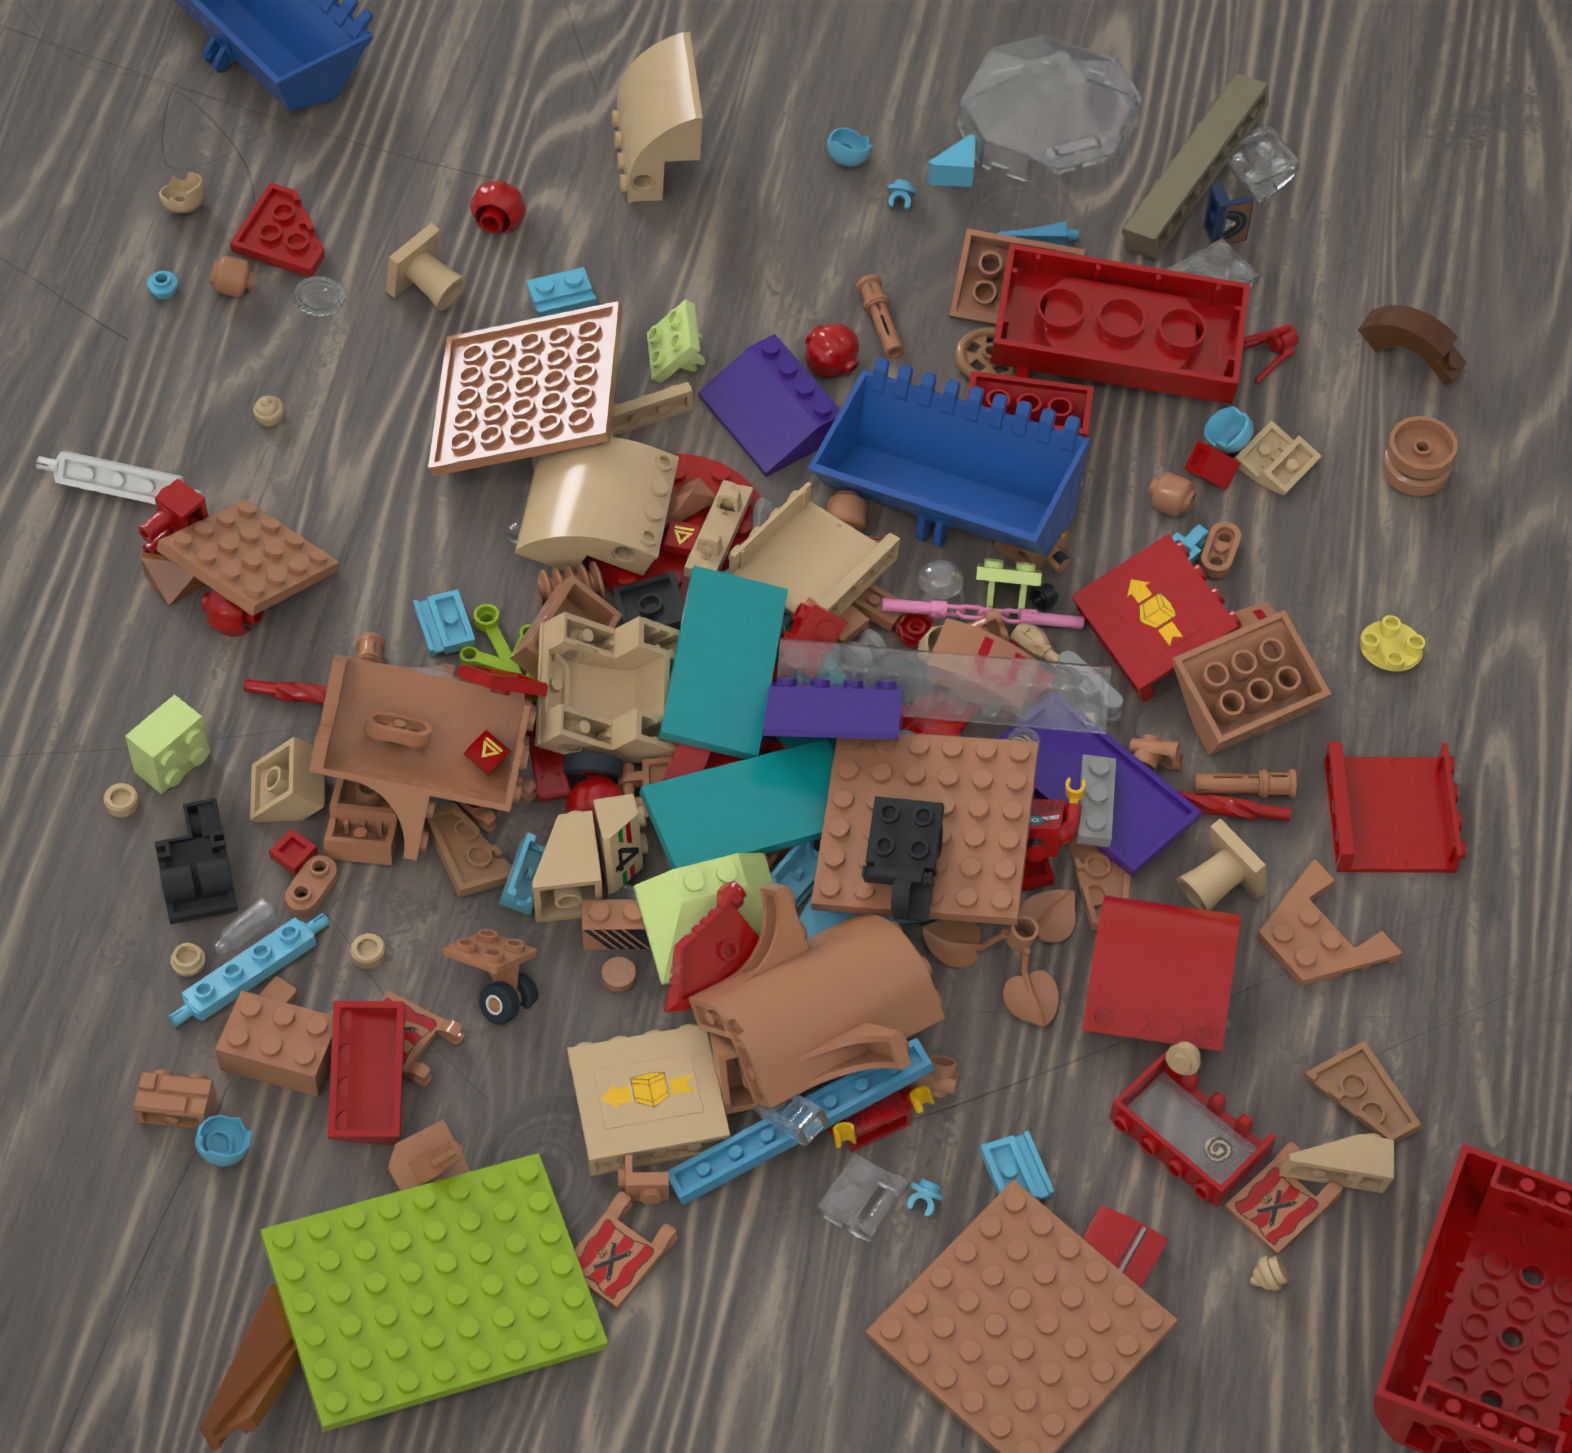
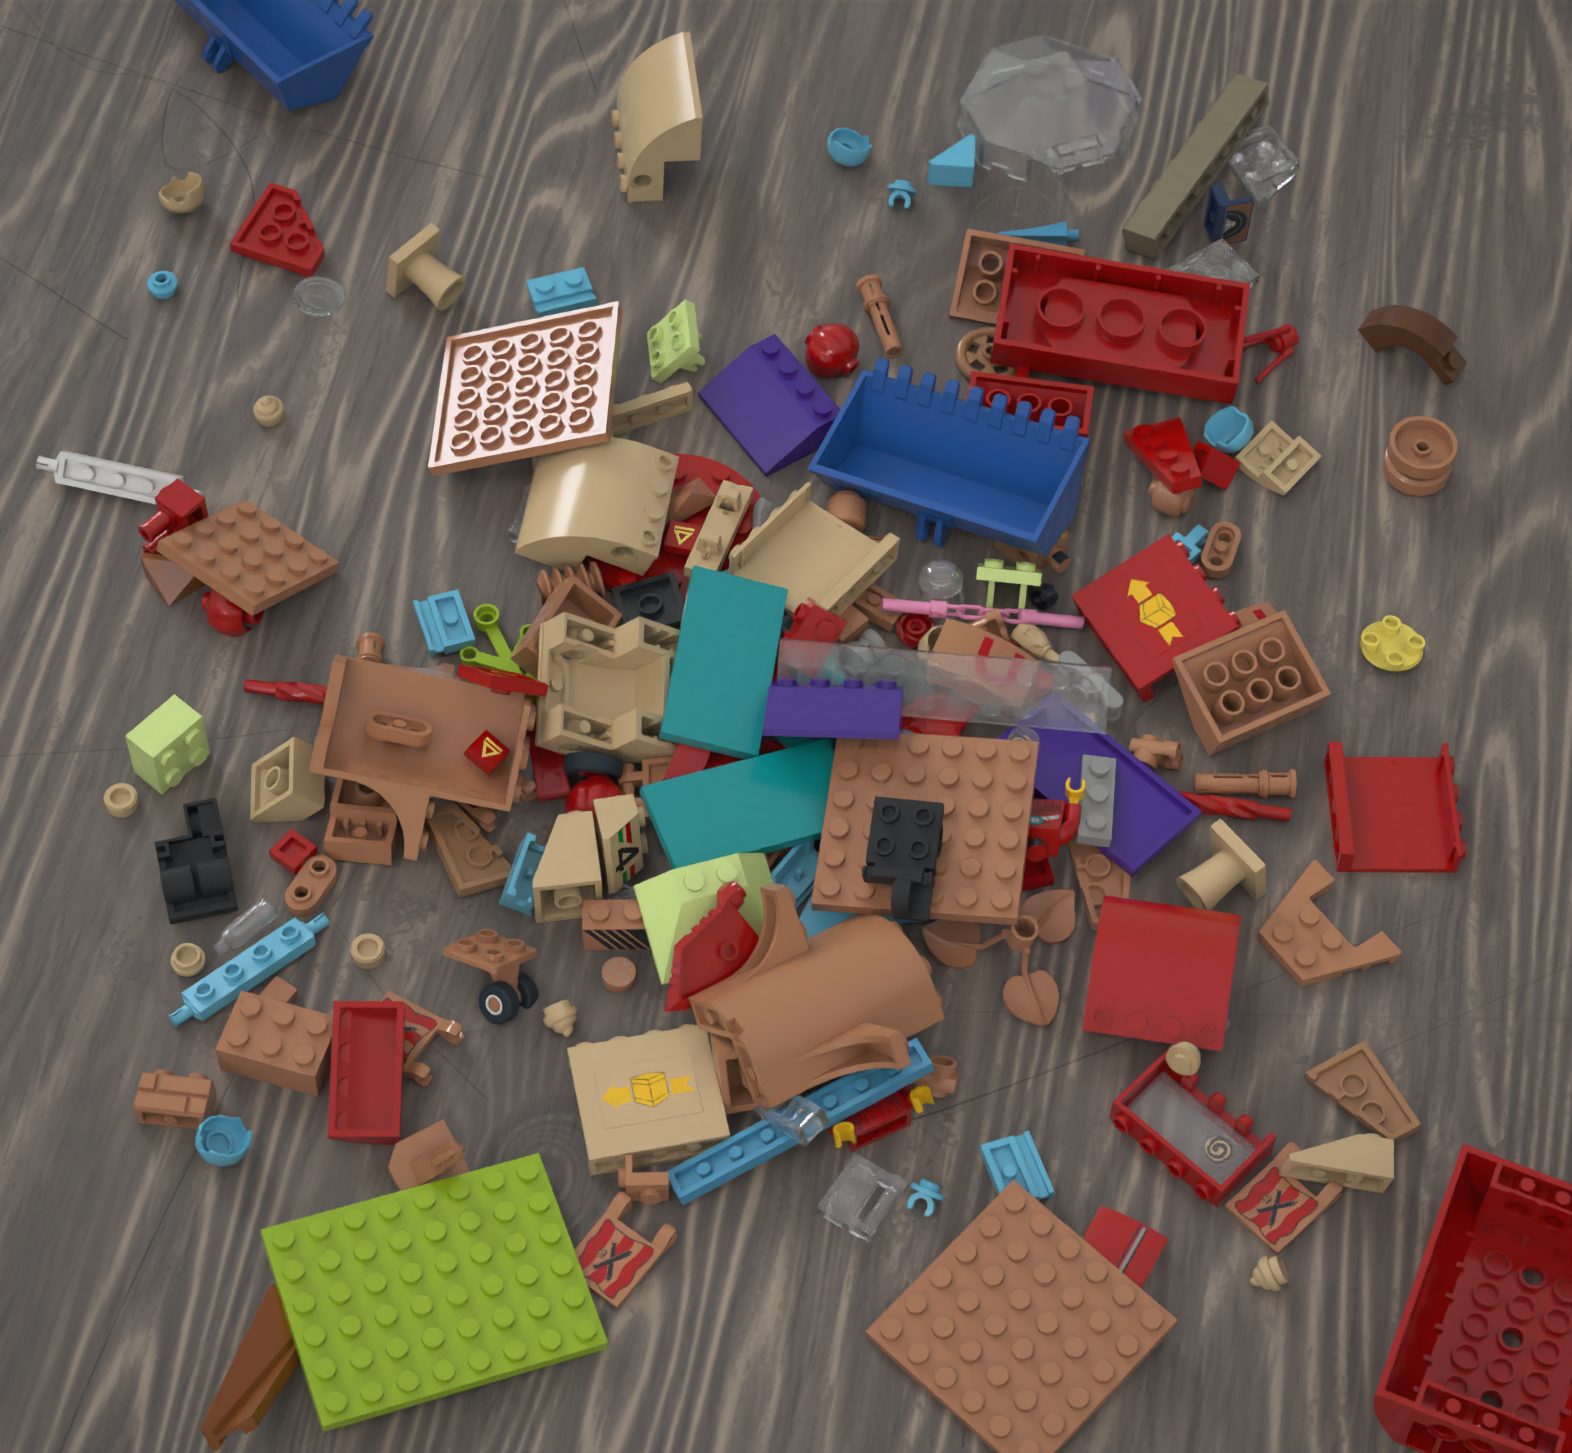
nougat head [209,255,255,298] -> none
red plant [470,180,526,233] -> none
none -> tan plate [543,999,577,1037]
none -> red wing [1123,417,1202,494]

